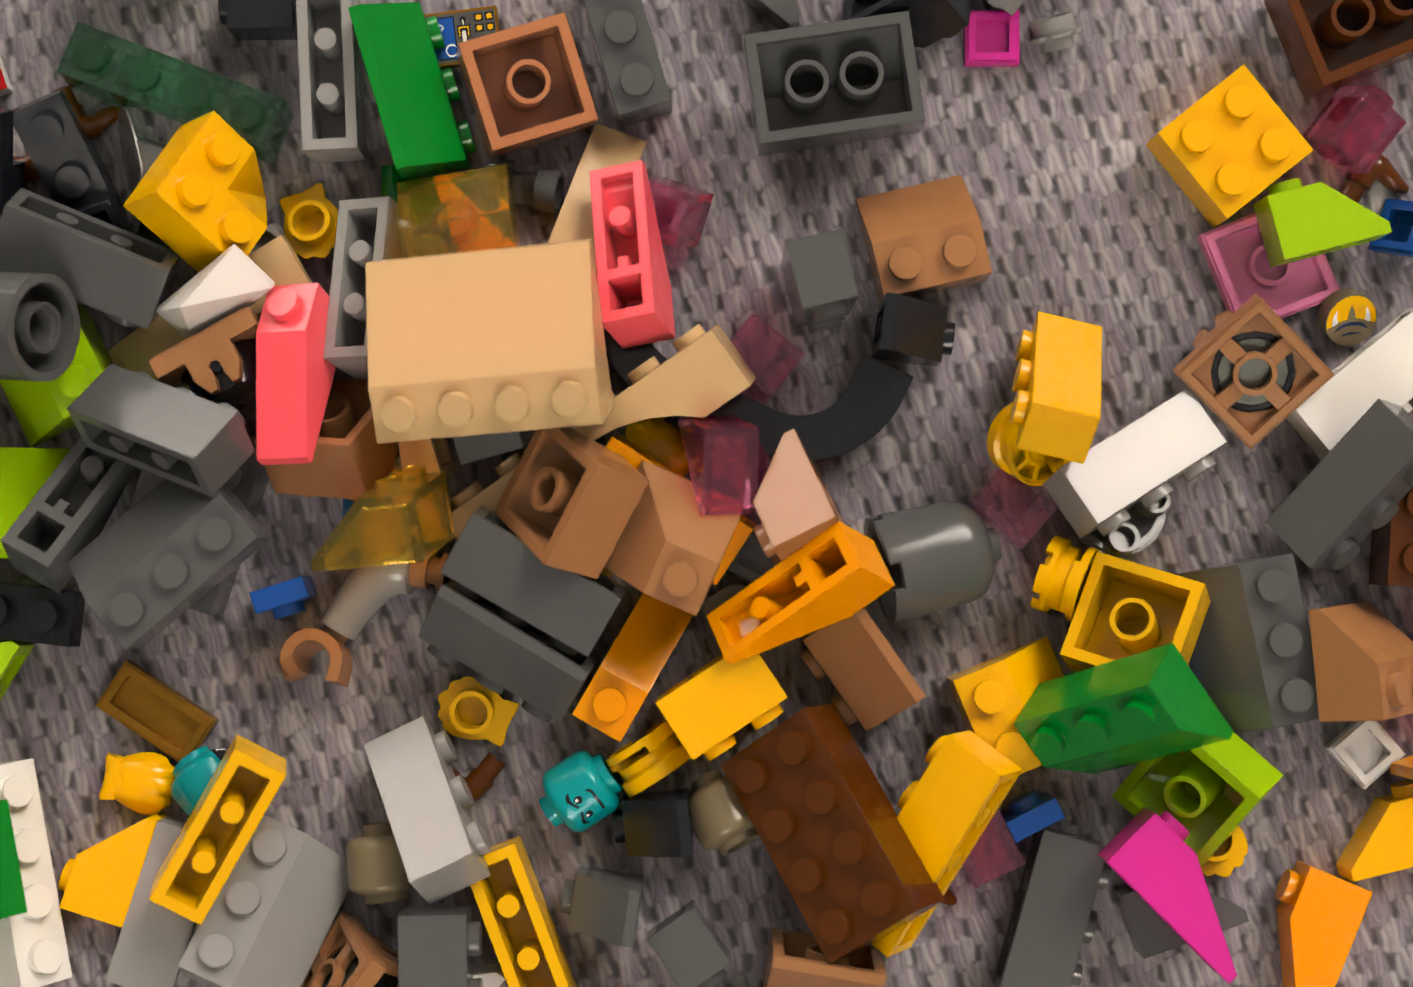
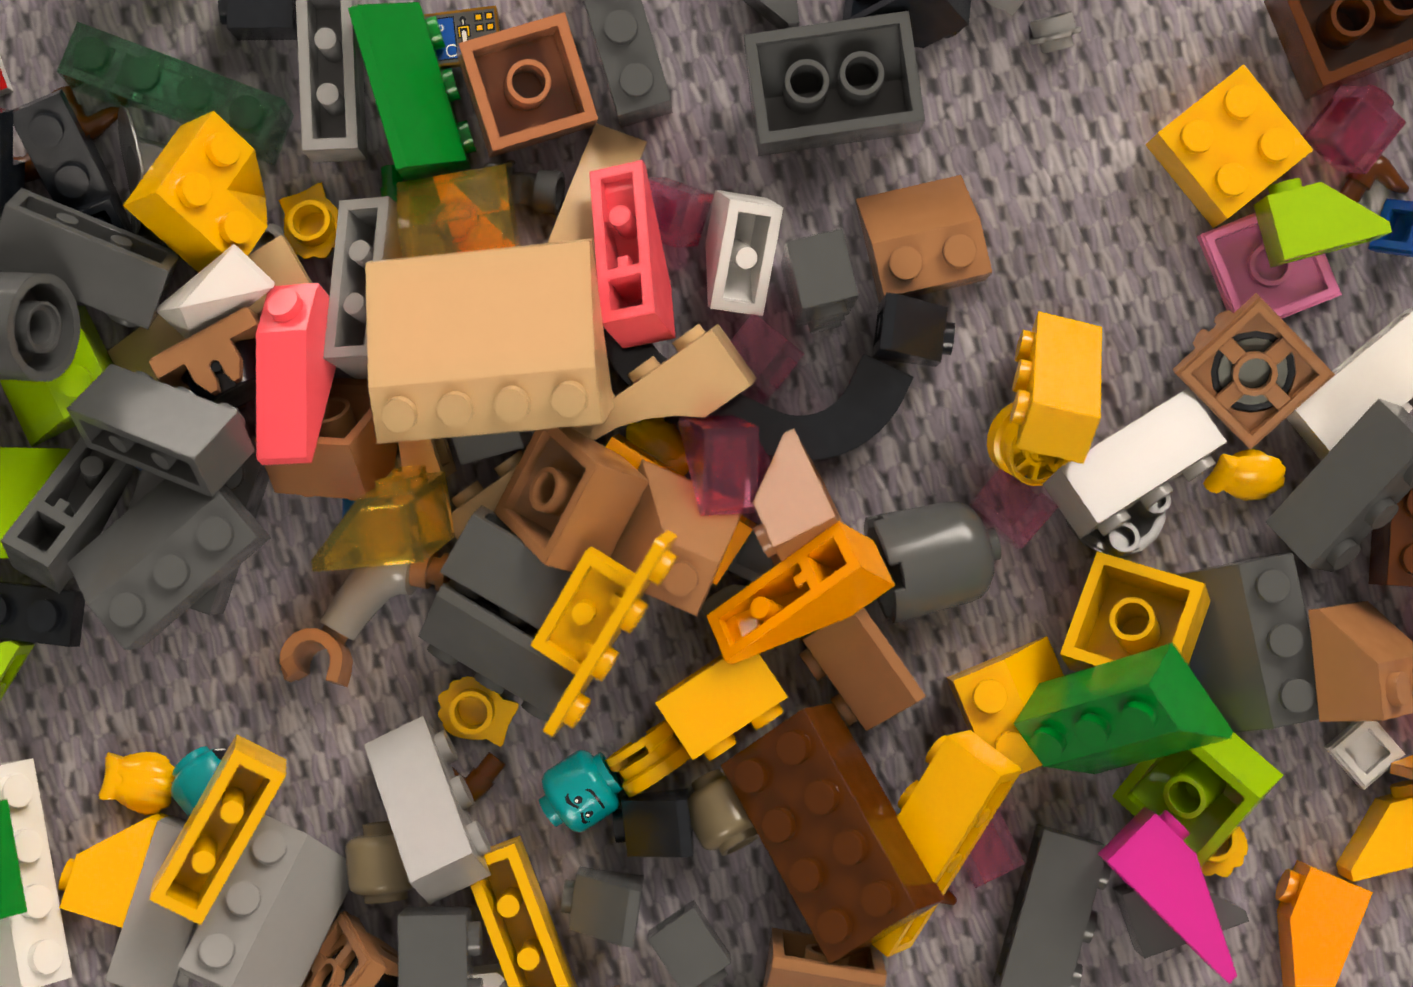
pearl gold tile [95,660,220,762] -> none
blue plate [249,576,318,620] -> none
light orange slope [572,593,693,742] -> none
dark pink tile [964,10,1019,67] -> none
blue plate [999,790,1065,843] -> none
yellow wheel [1031,535,1100,622] -> none
tile [1317,288,1377,346] -> none
none -> yellow bracket [530,530,678,737]
none -> white slope [705,190,783,316]
none -> yellow animal [1203,449,1286,501]

